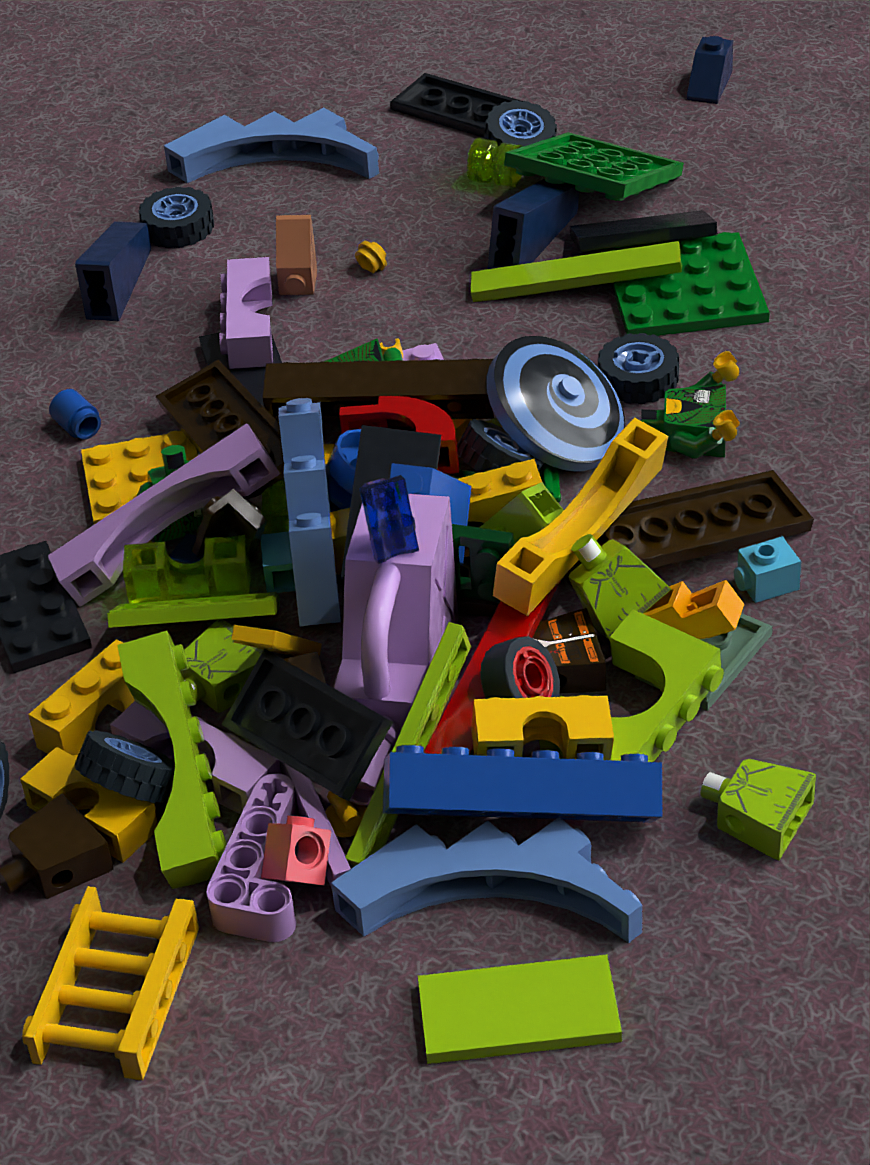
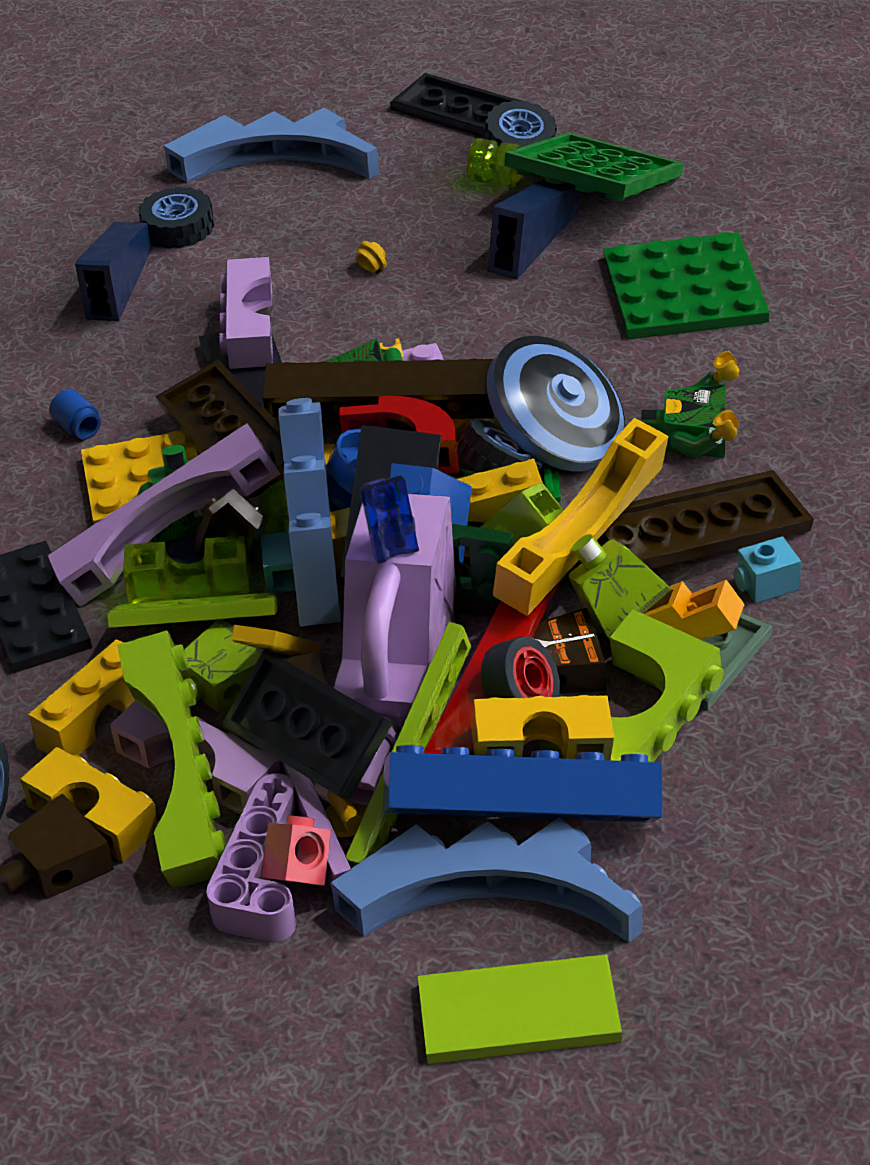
yellow fence [22,886,199,1081] -> none
black wheel [74,730,175,803] -> none
nougat slope [276,215,317,295] -> none
lime tile [471,241,682,302] -> none
black tile [570,210,718,251] -> none
black wheel [598,333,679,404] -> none
dark blue slope [687,36,733,104] -> none
lime torso [701,759,816,861] -> none

